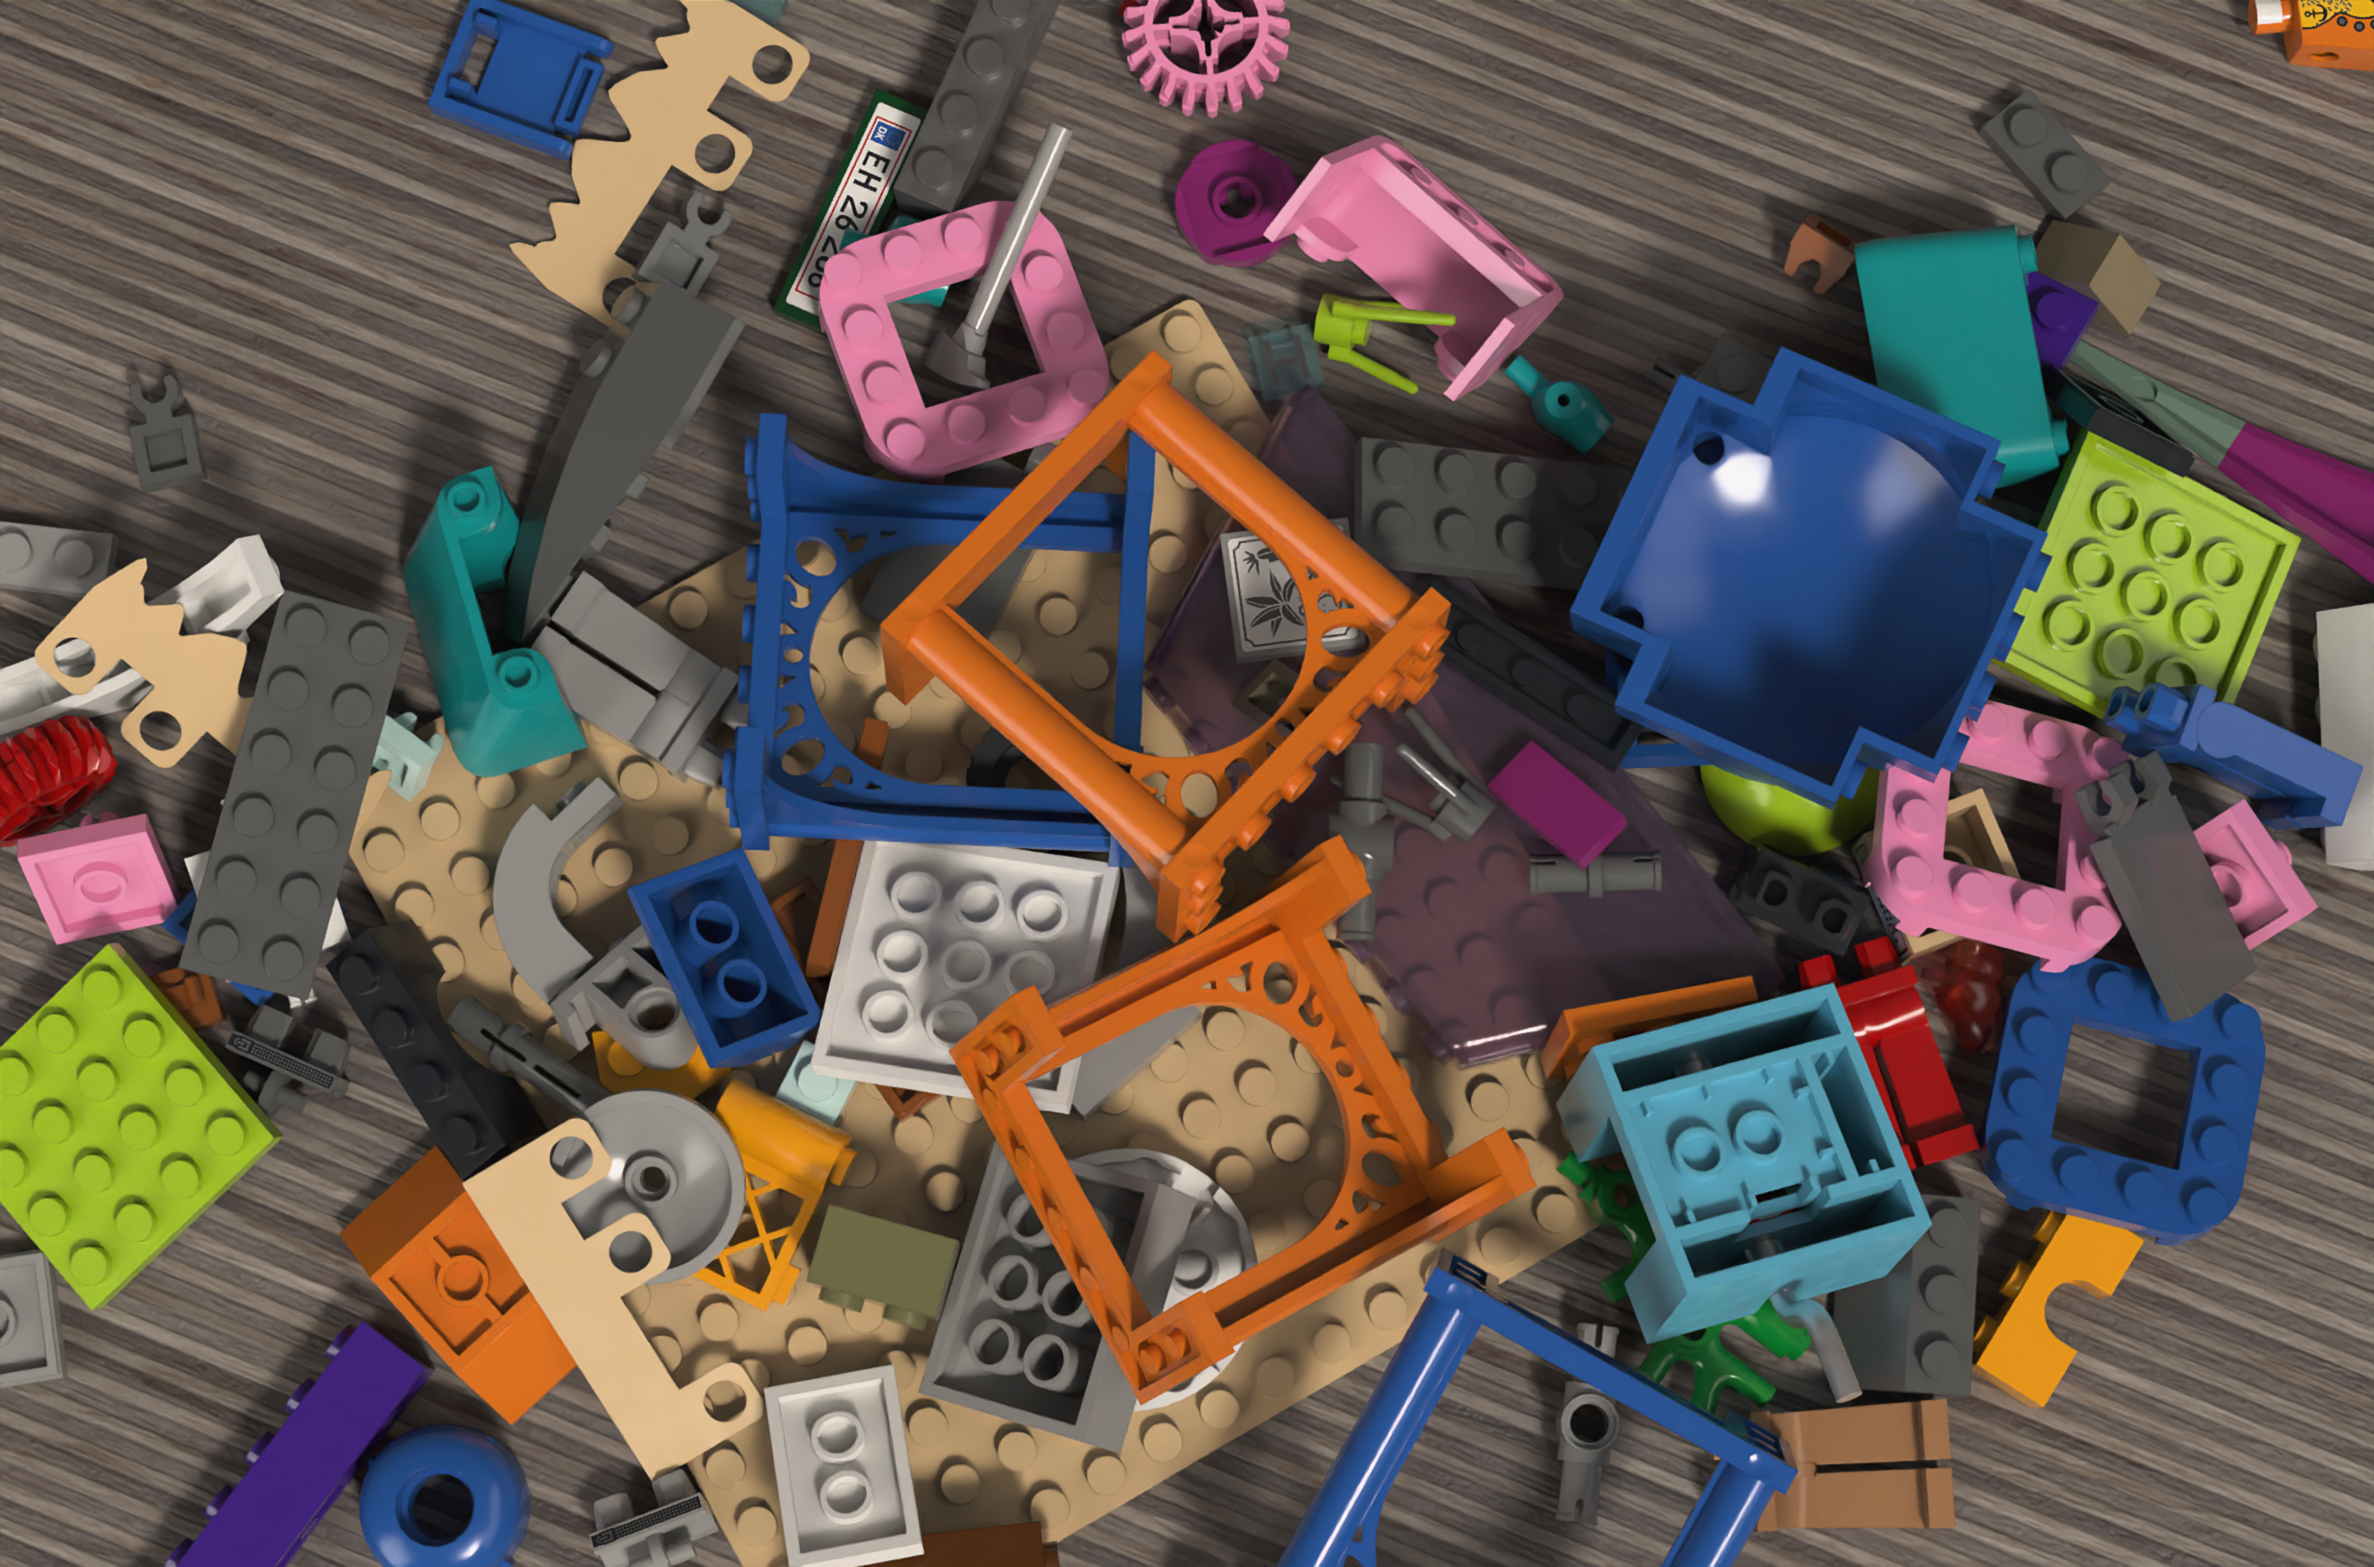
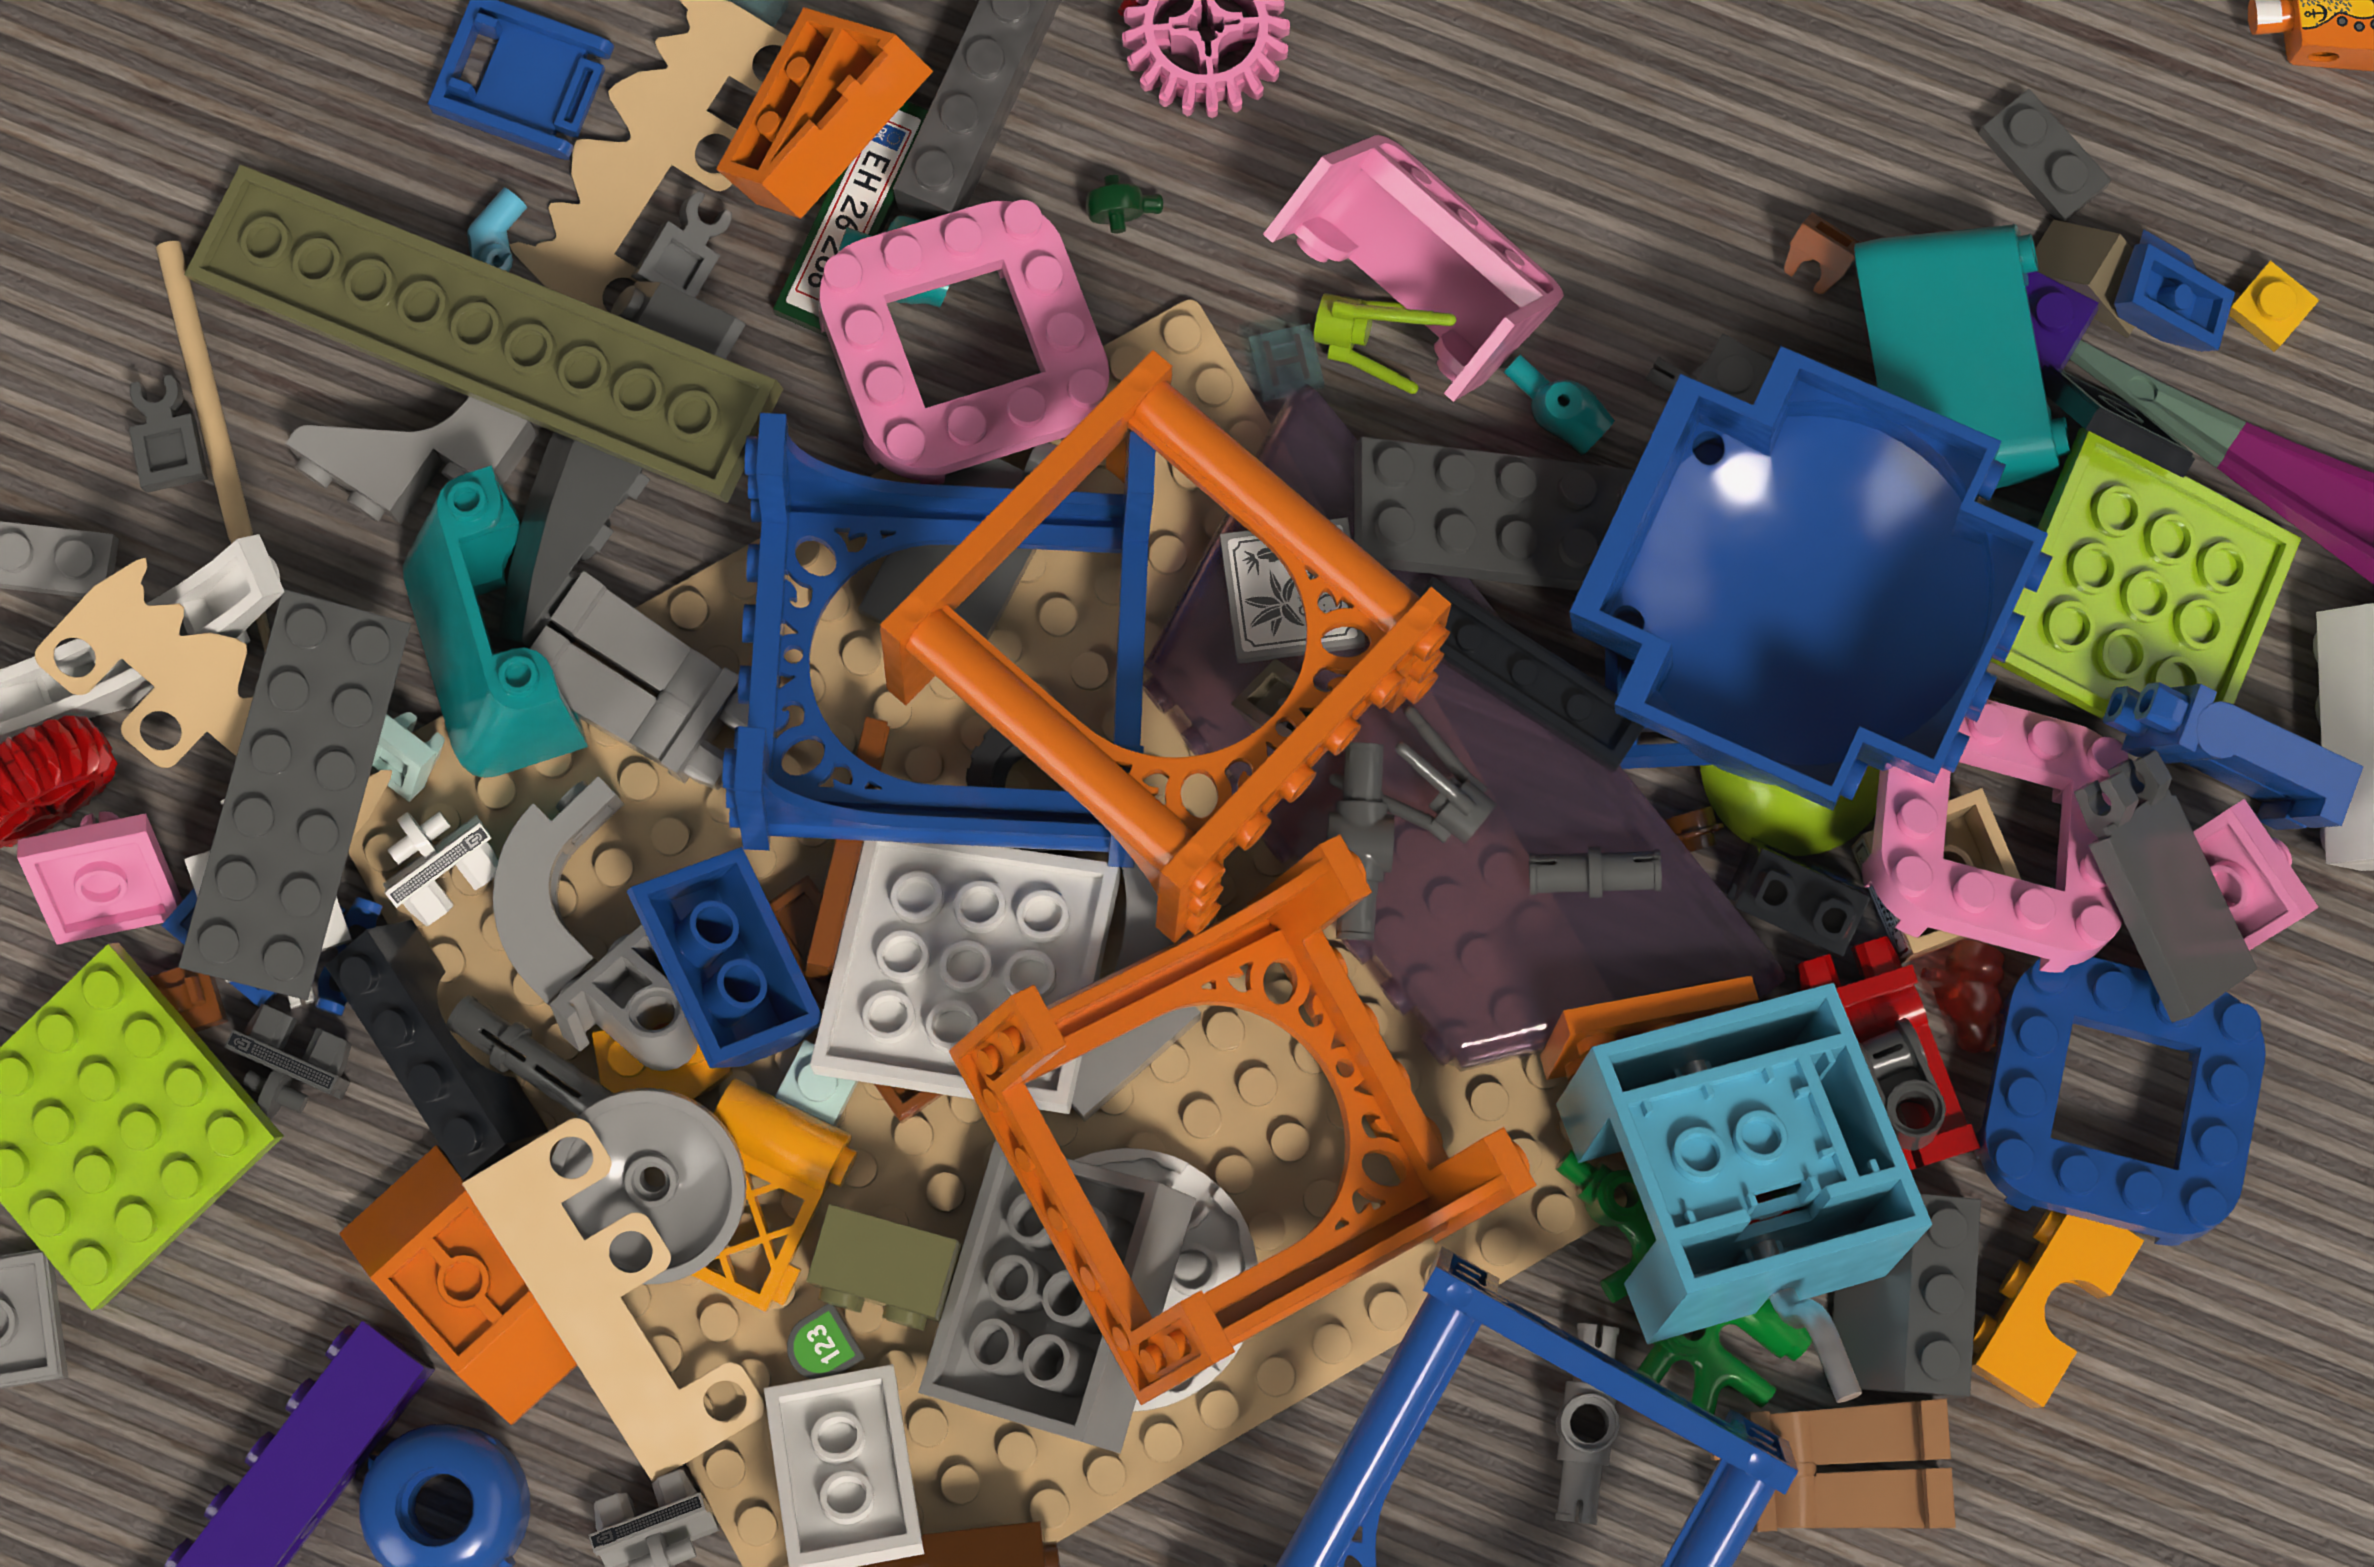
light grey piece [925,121,1074,391] -> none
magenta plate [1175,140,1298,268] -> none
magenta tile [1487,740,1628,871] -> none
none -> tan piece [156,241,271,652]
none -> olive plate [184,164,784,503]
none -> light grey arch [285,397,538,525]
none -> blue cap [316,897,383,1016]
none -> white hips [383,811,498,927]
none -> medium azure arm [467,187,527,272]
none -> orange wedge [716,7,933,219]
none -> tile [787,1304,866,1379]
none -> dark green piece [1086,175,1163,234]
none -> reddish brown plate [1663,806,1724,855]
none -> dark grey piece [1857,1017,1946,1151]
none -> blue slope [2114,229,2235,352]
none -> yellow plate [2229,261,2319,352]

